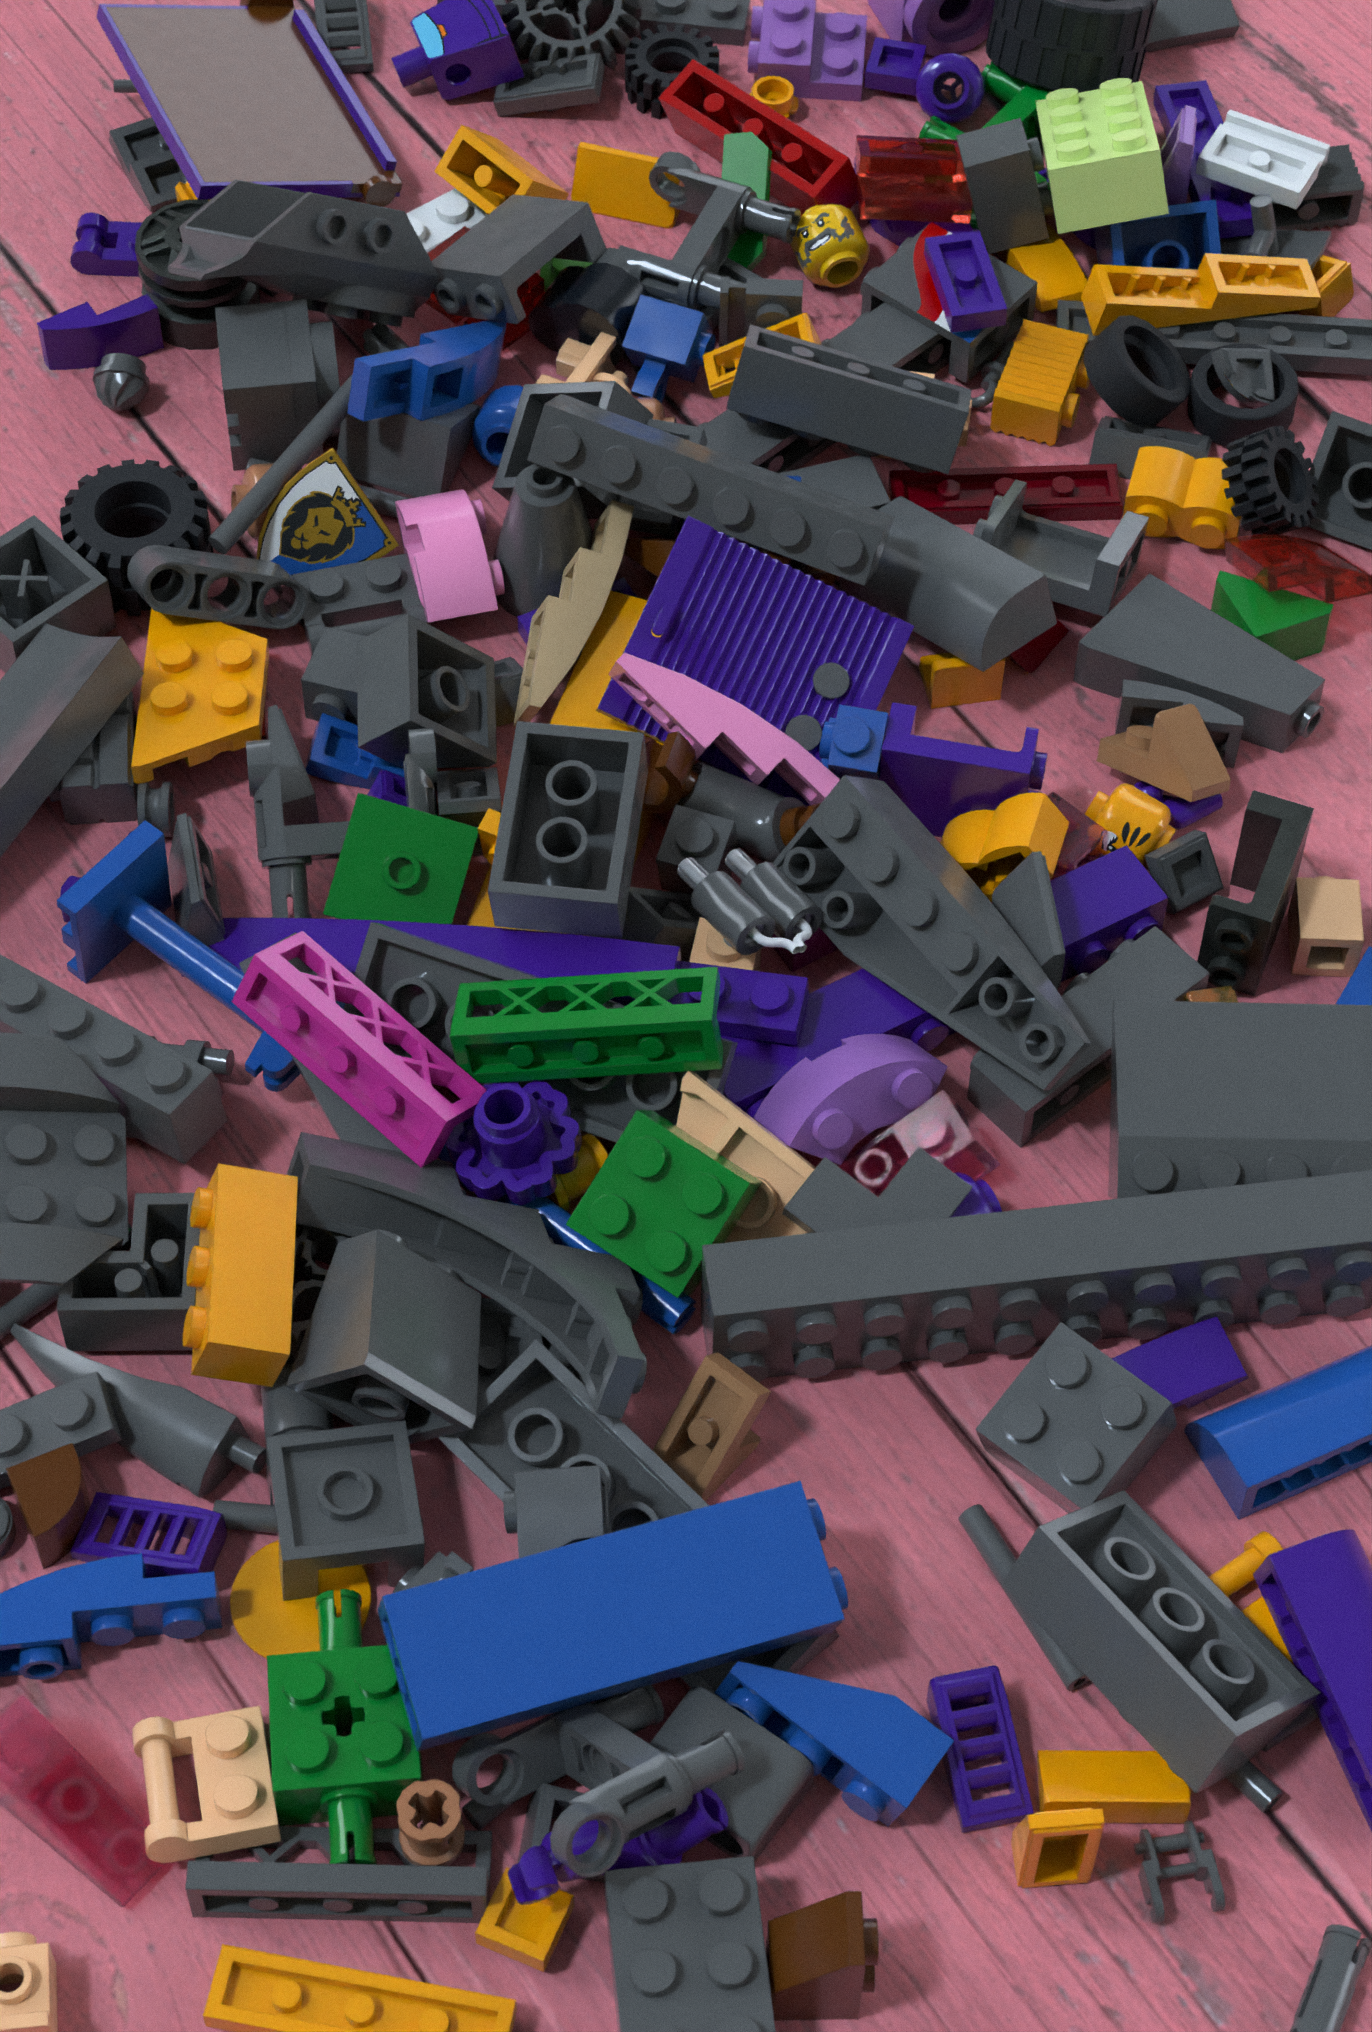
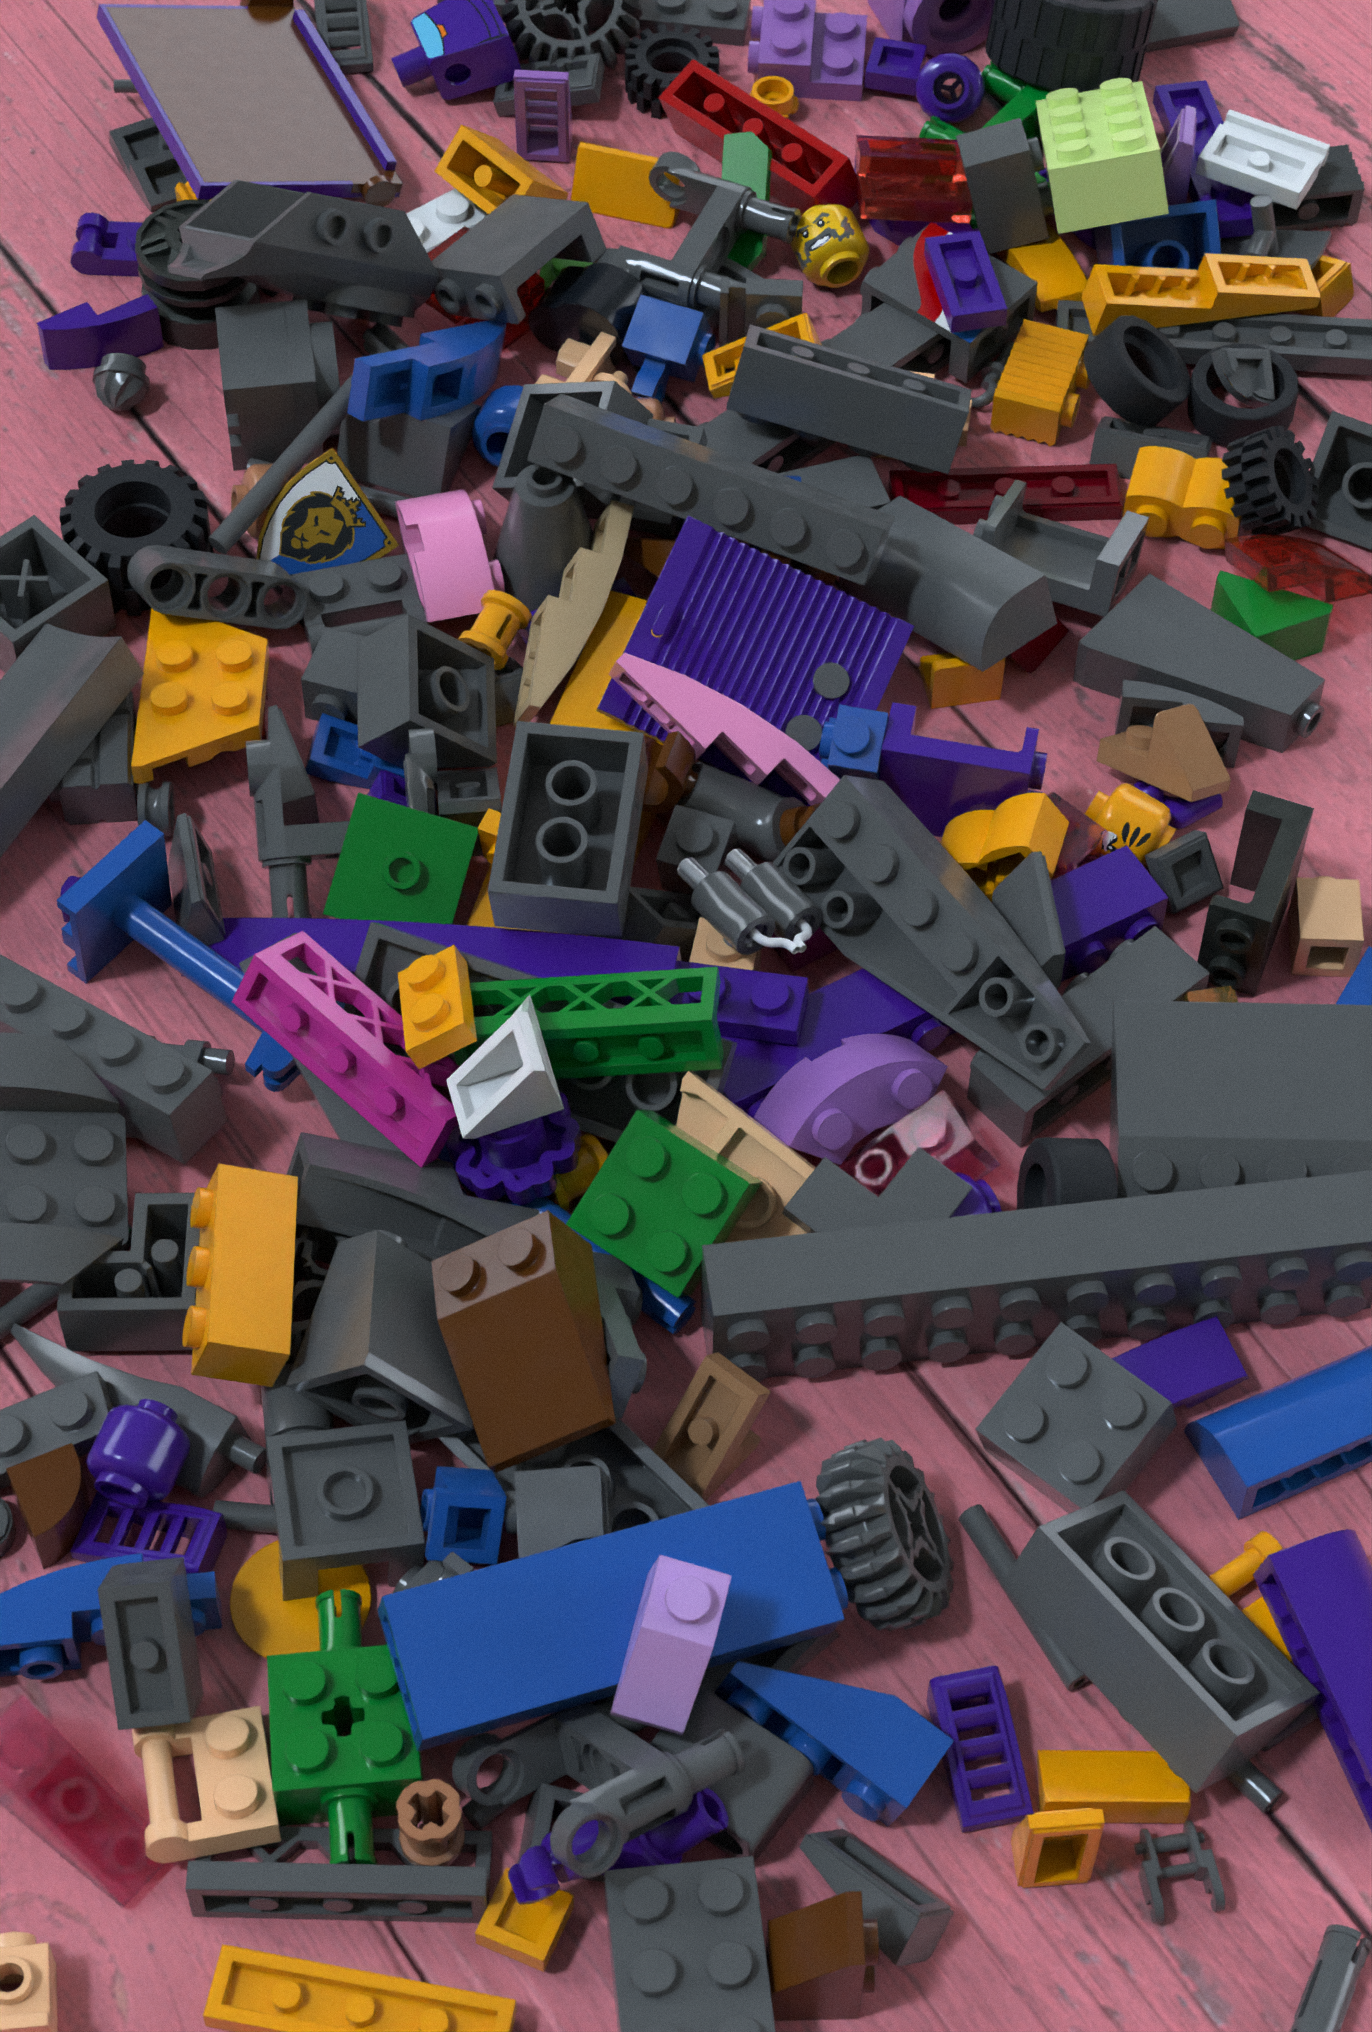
none -> dark purple head [86,1399,191,1509]
none -> dark grey panel [98,1557,204,1730]
none -> light orange plate [398,945,477,1069]
none -> blue brick [420,1466,507,1565]
none -> reddish brown slope [431,1210,616,1473]
none -> white slope [446,994,564,1139]
none -> light orange bush [458,590,532,670]
none -> medium lavender slope [514,70,573,162]
none -> lavender slope [610,1555,732,1735]
none -> dark grey slope [799,1829,954,1967]
none -> dark grey gear [816,1438,954,1631]
none -> black tyre [1017,1137,1118,1210]

